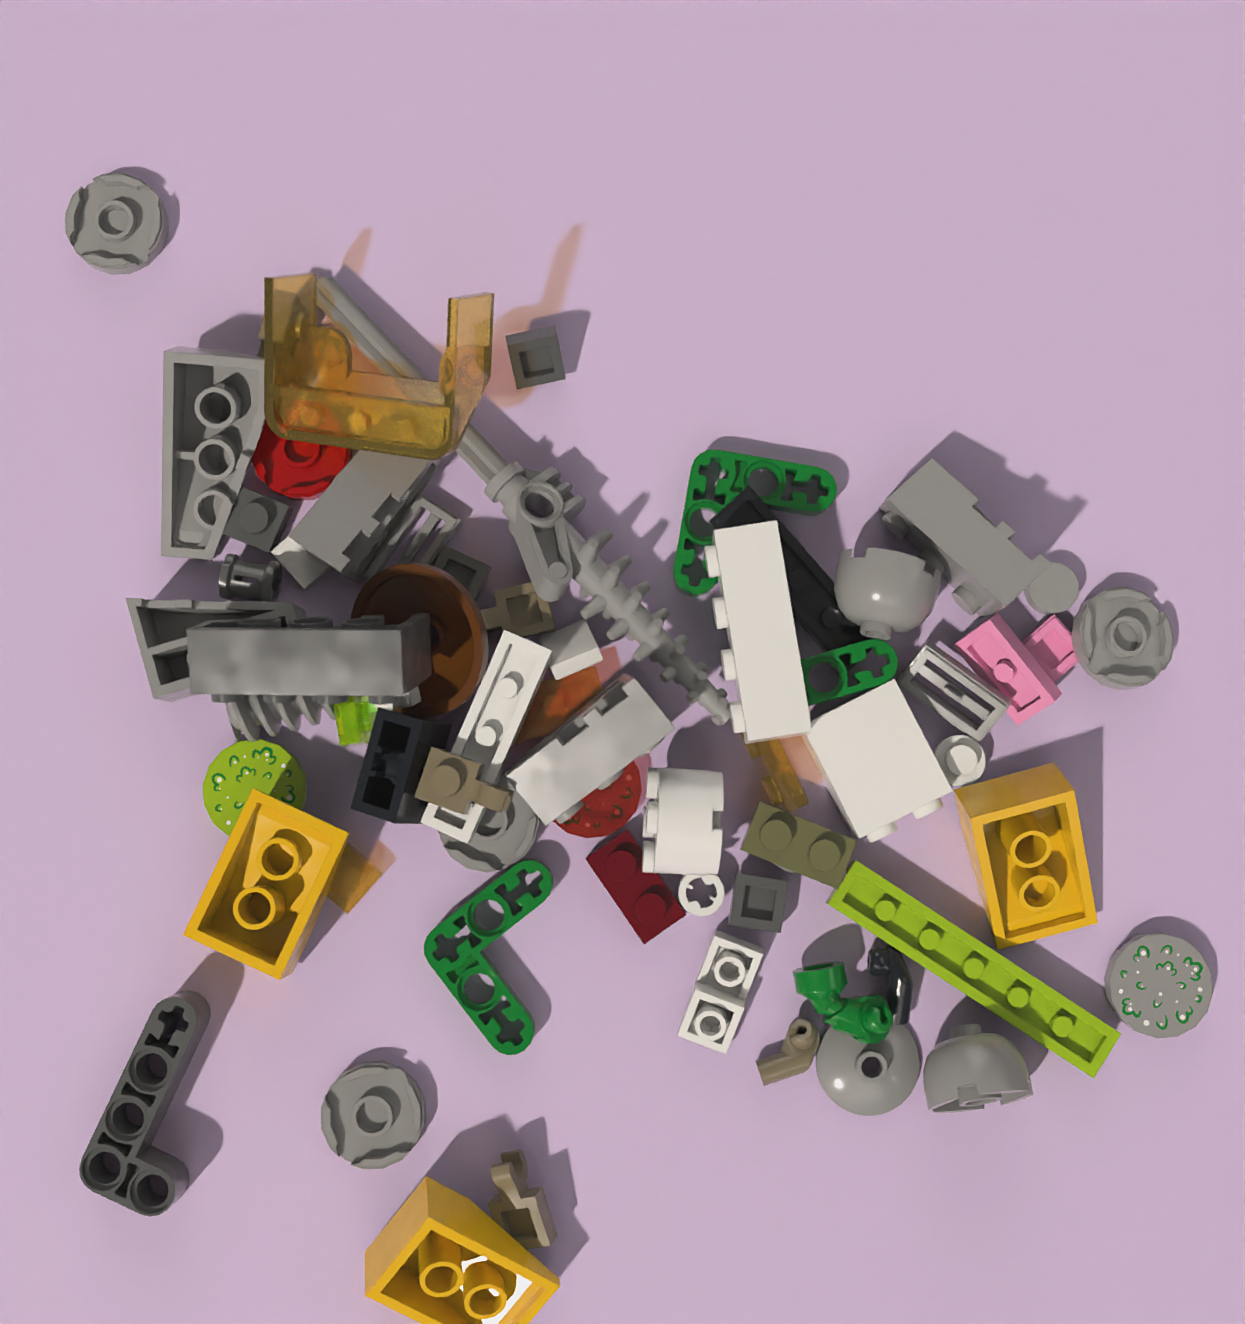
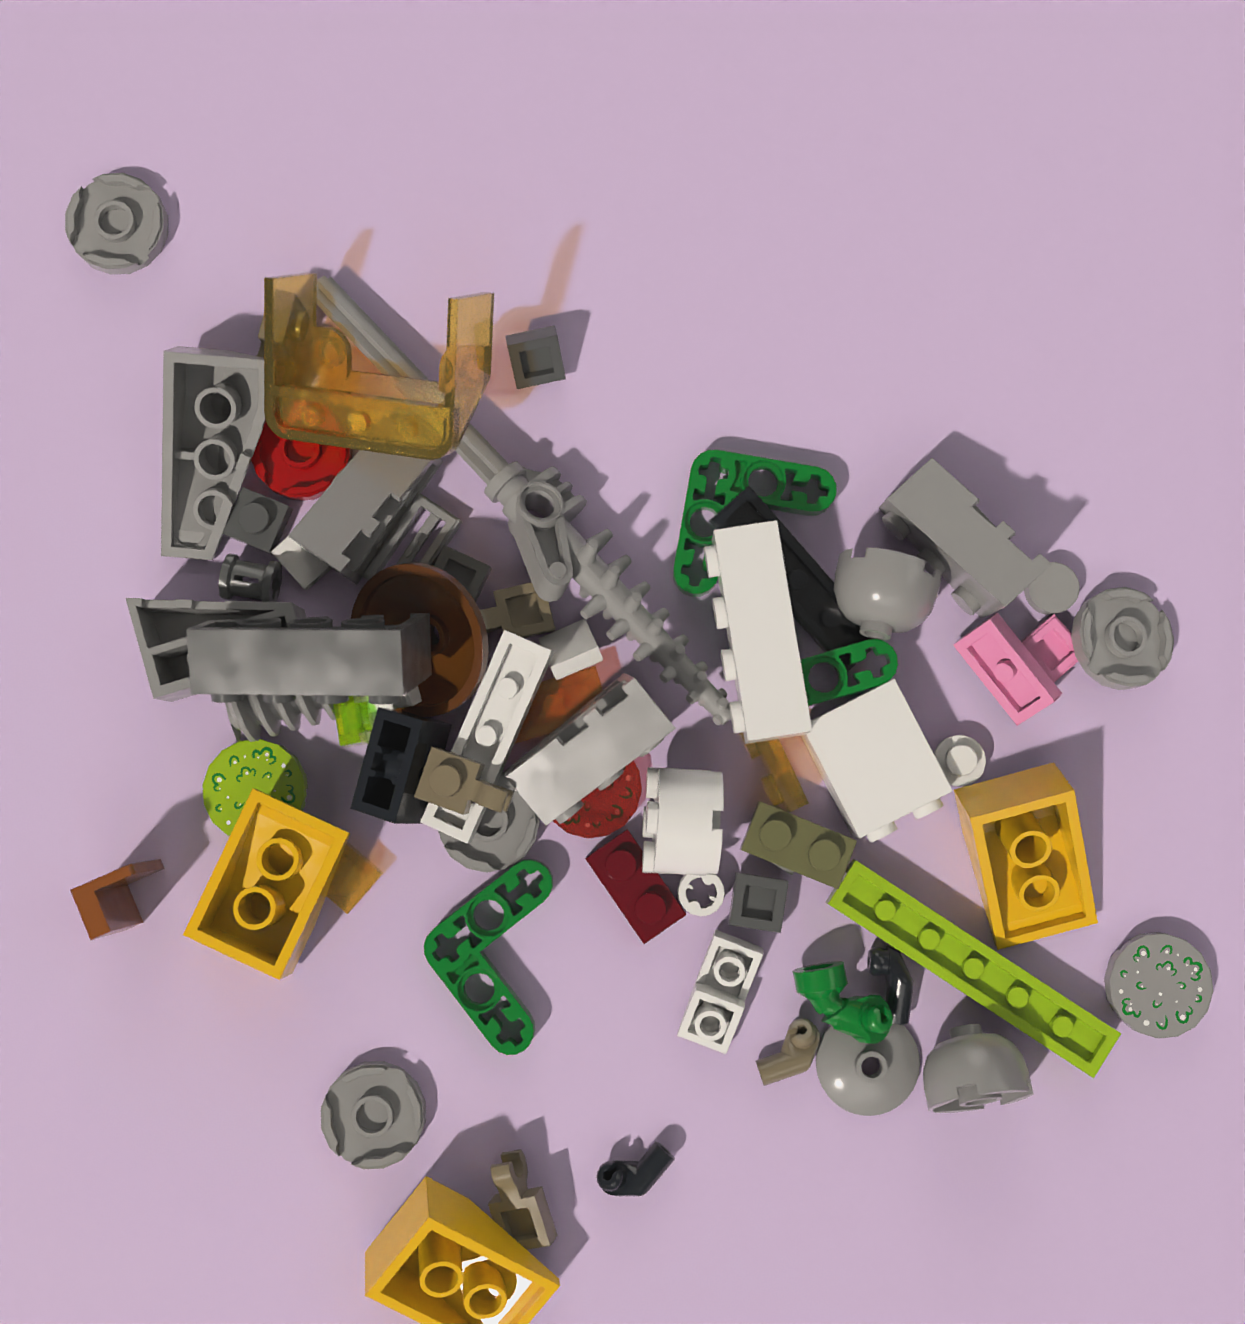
dark grey beam [79,990,211,1217] -> none
light grey tile [896,639,1011,743] -> none
none -> dark orange panel [70,859,165,940]
none -> black arm [596,1141,675,1196]

